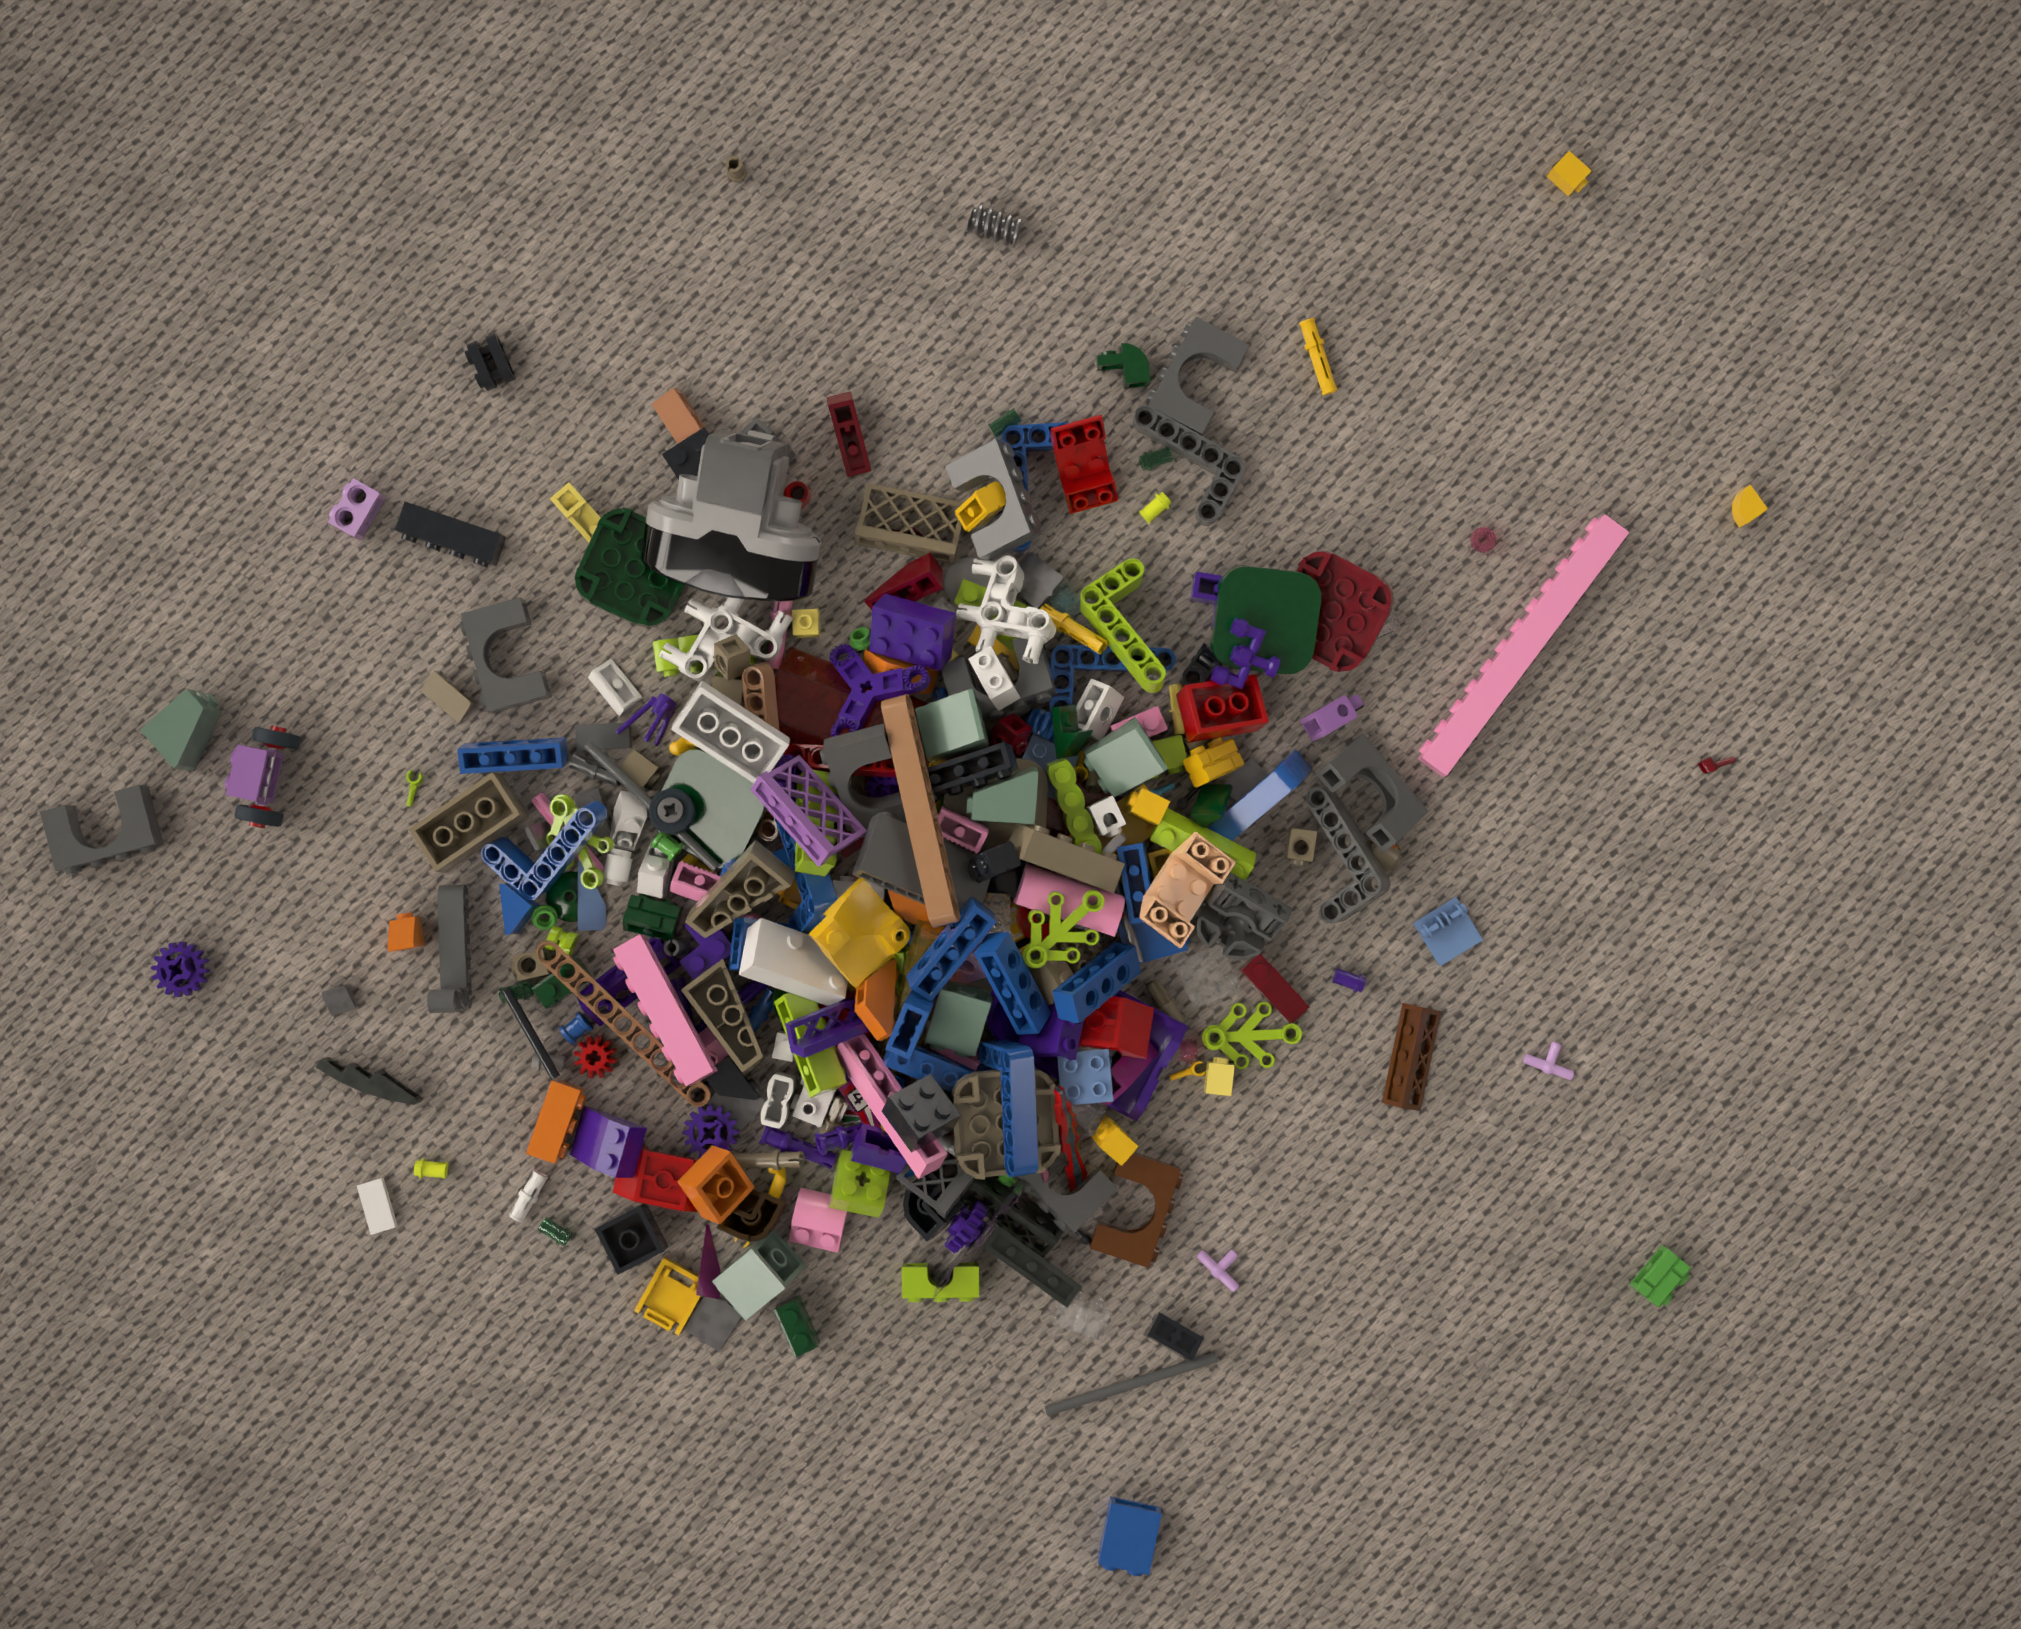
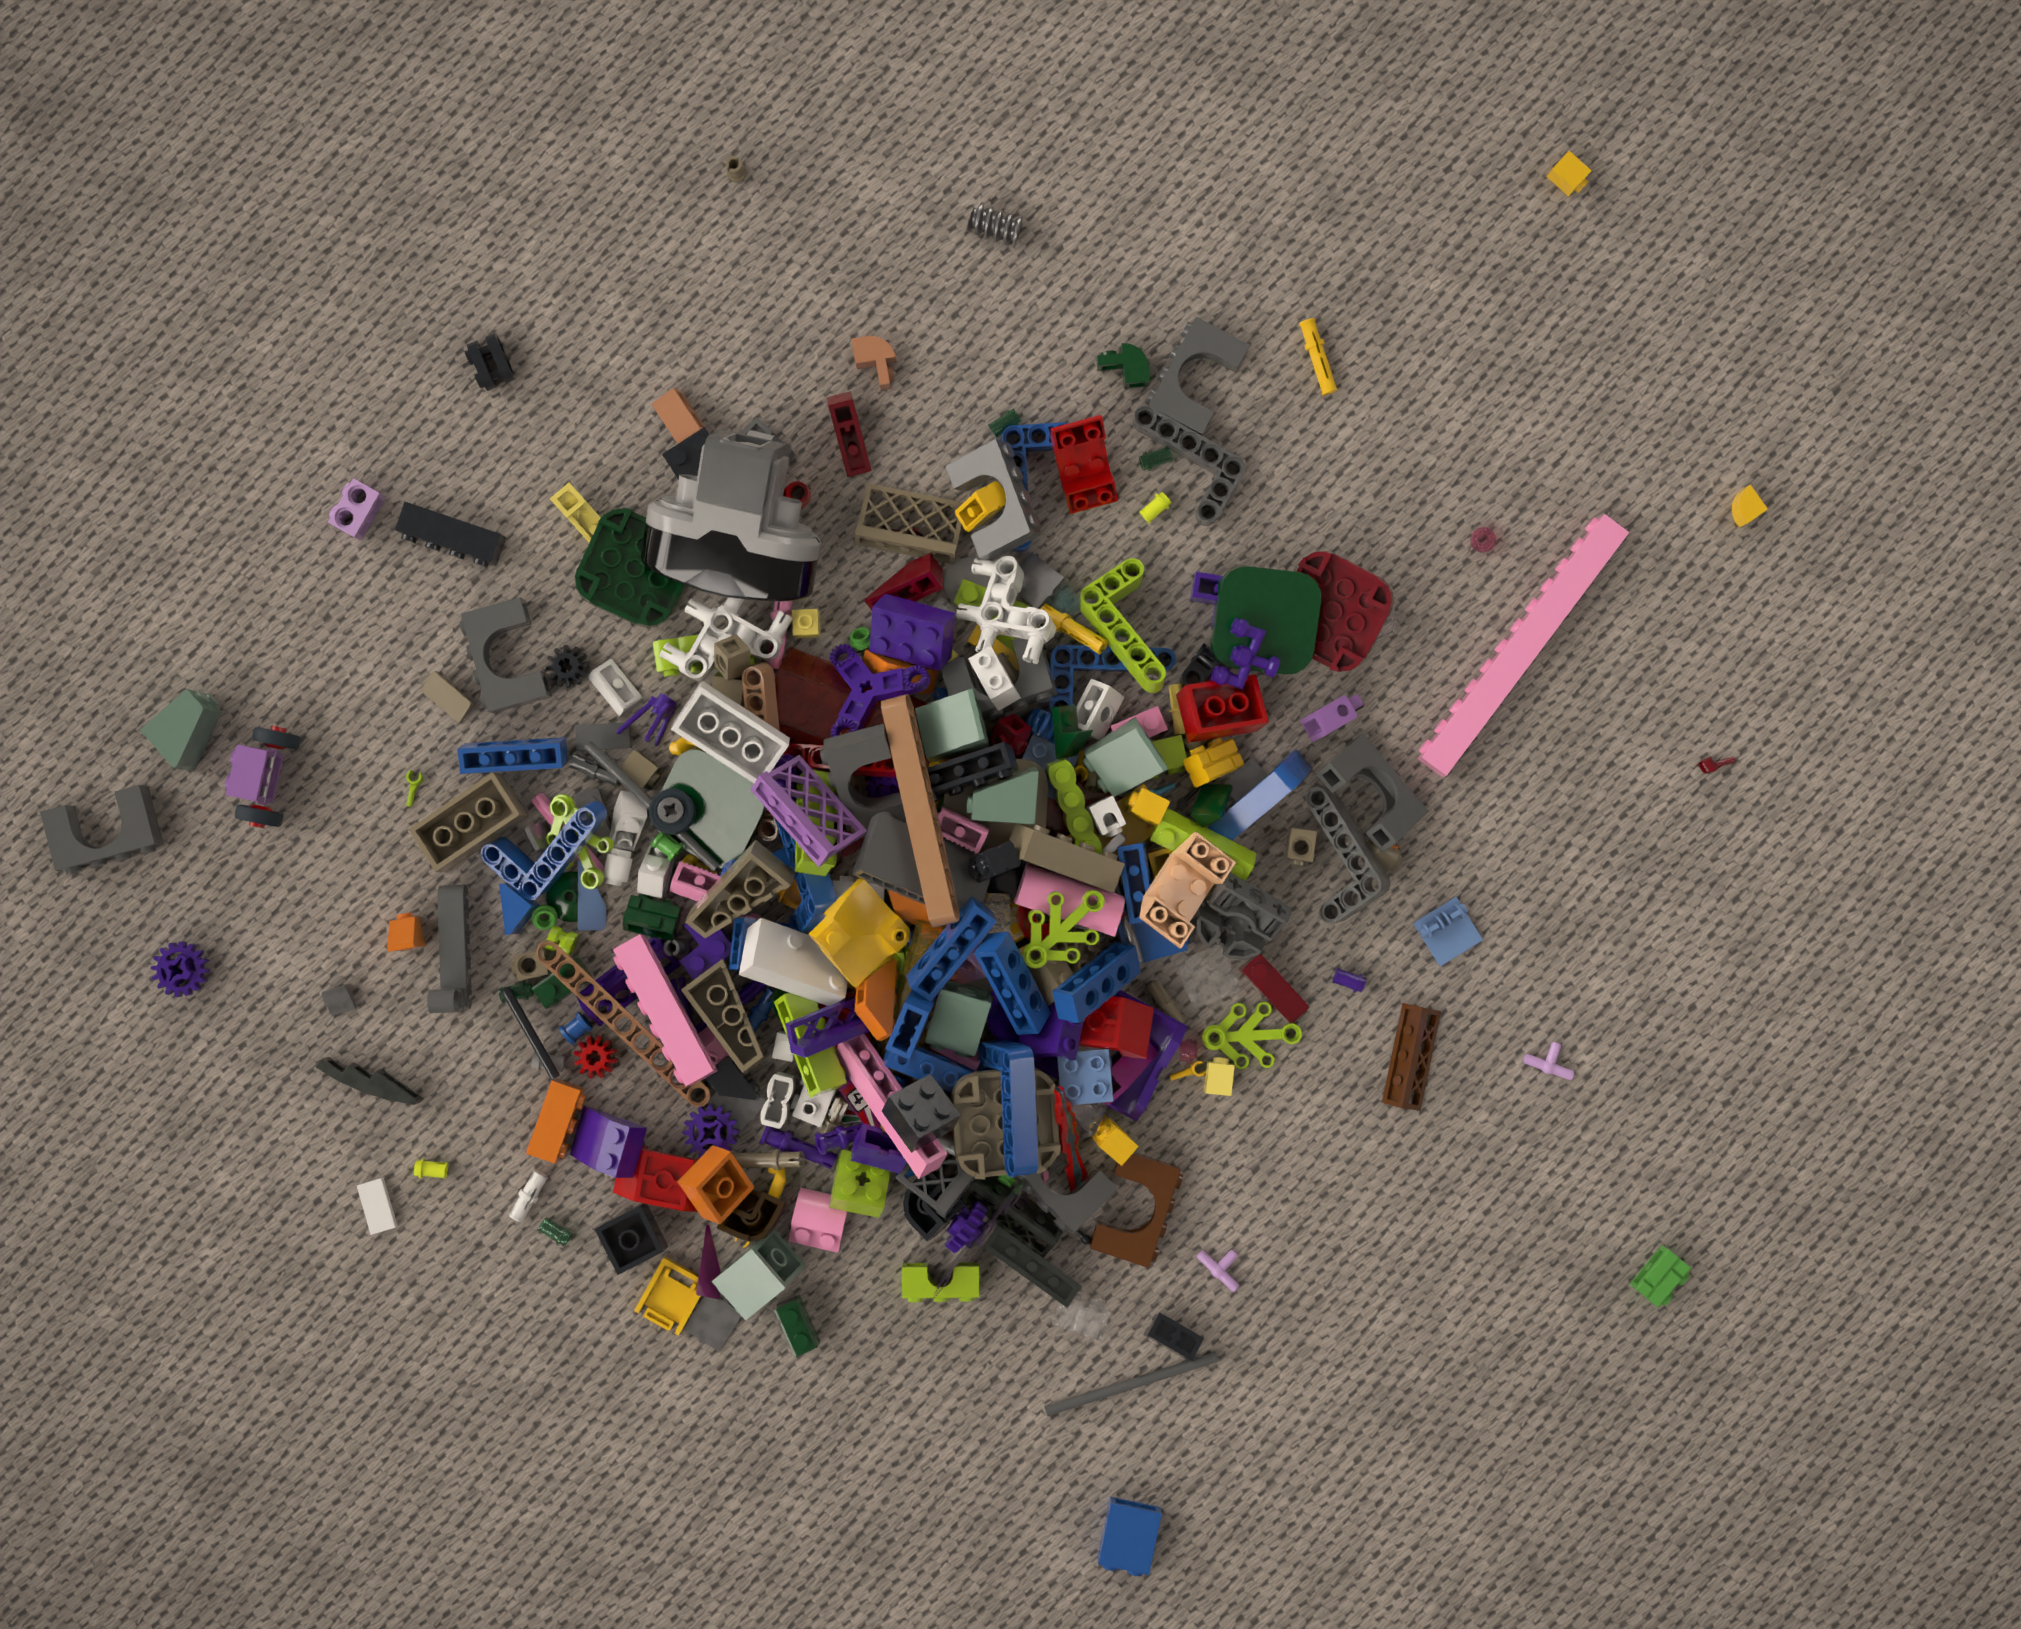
none -> black gear [546,645,590,689]
none -> nougat brick [851,336,897,390]

